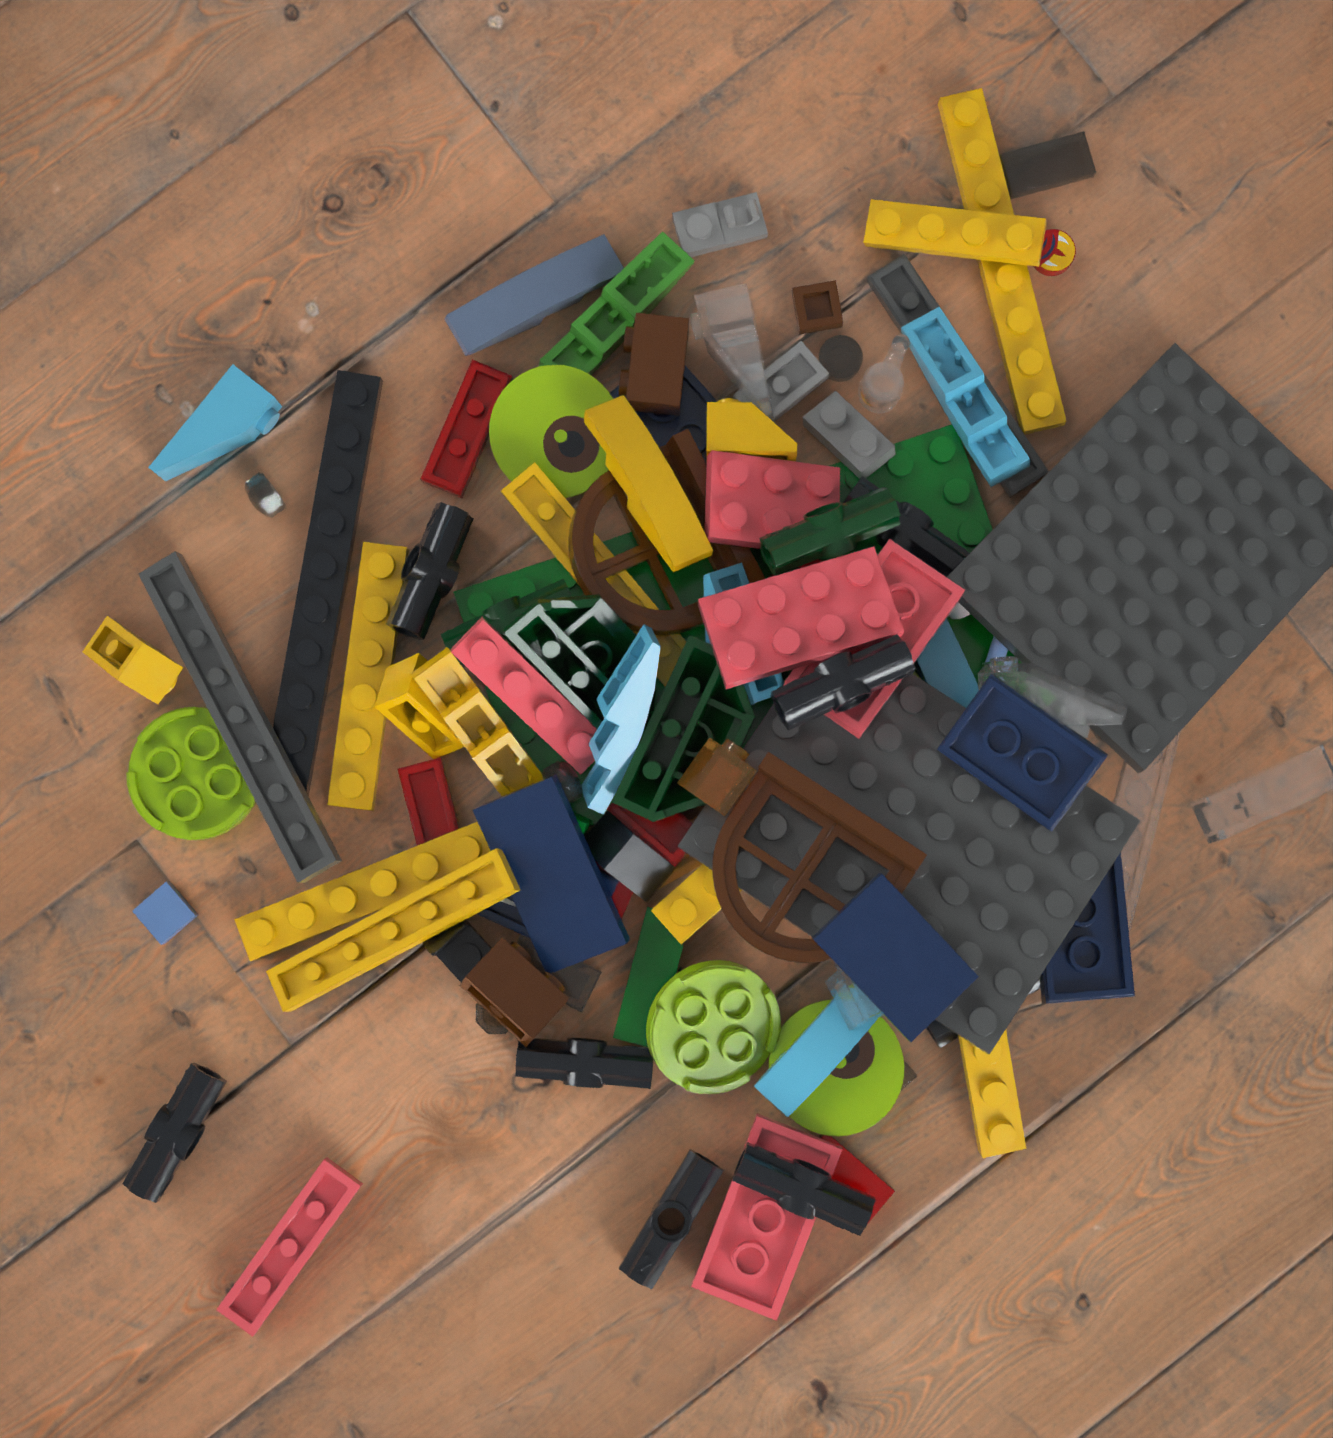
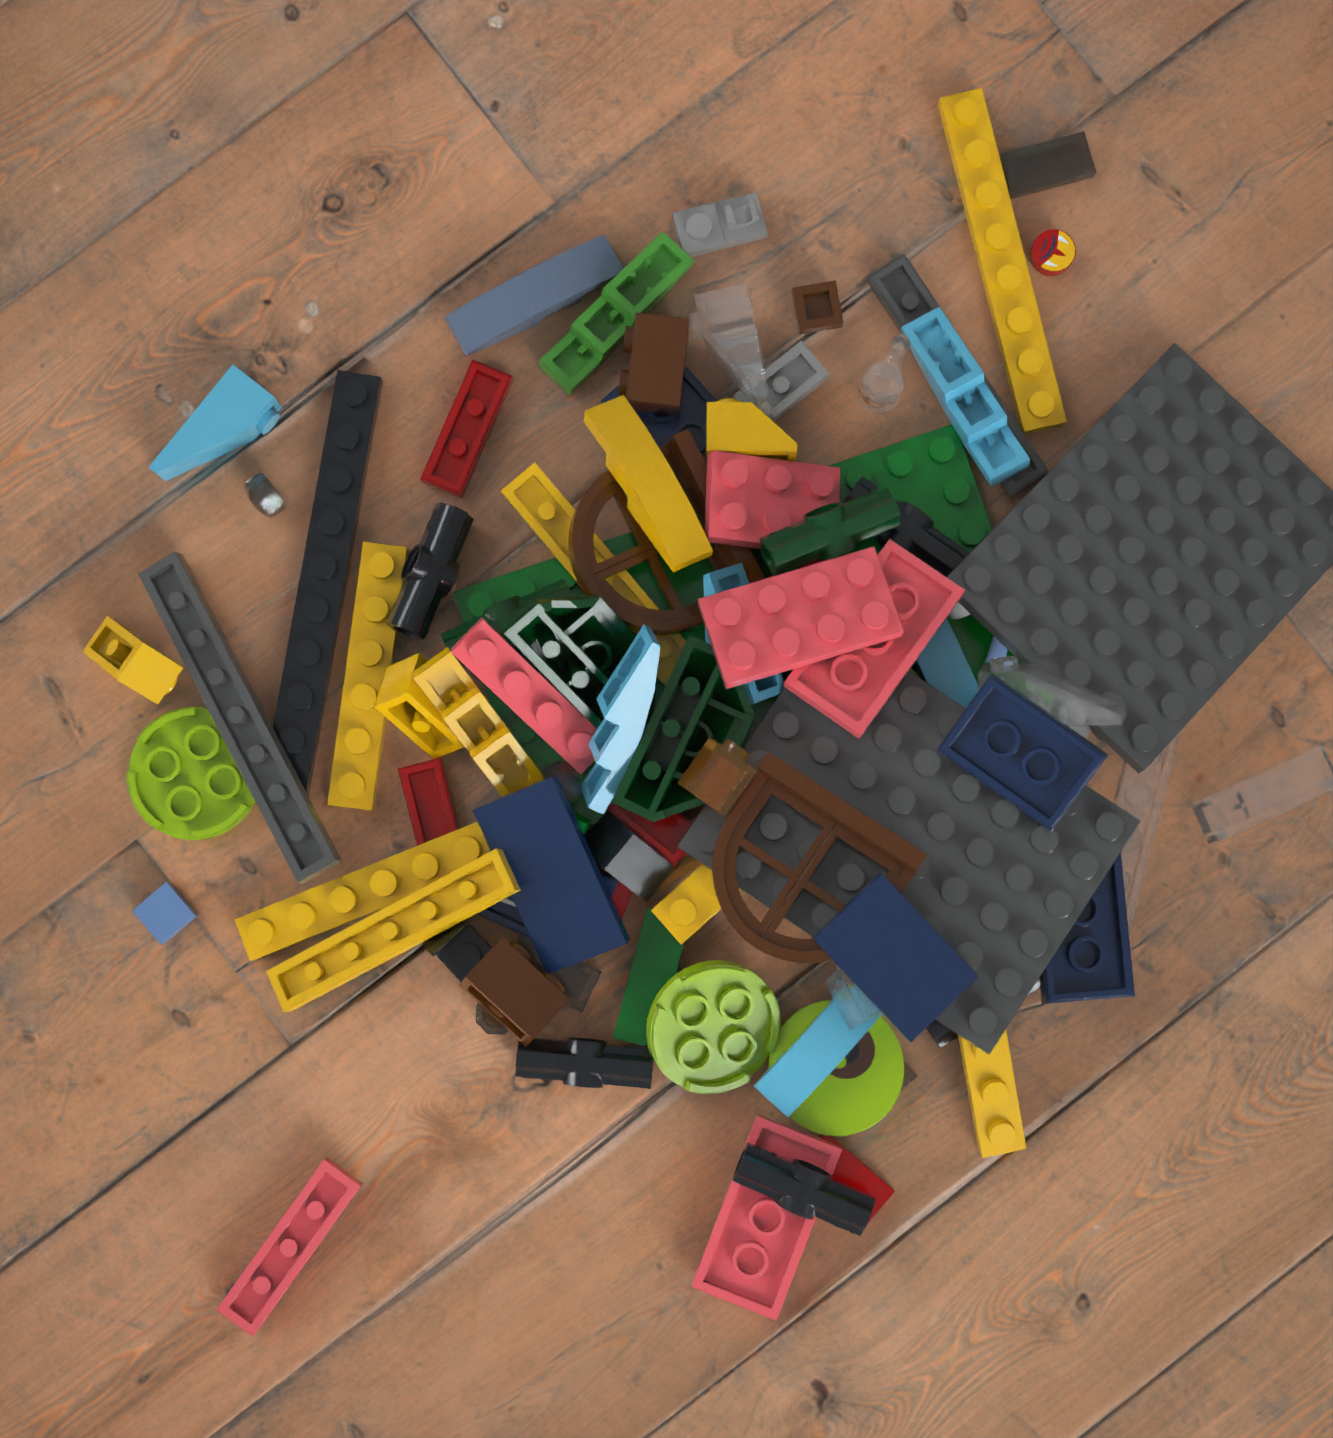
black piece [122,1063,227,1203] -> none
lime tile [489,365,614,498] -> none
black piece [619,1149,724,1289] -> none
black piece [770,634,916,730] -> none
light grey plate [803,391,895,479] -> none
clear smoke tile [818,335,863,382] -> none
yellow plate [863,199,1047,267] -> none

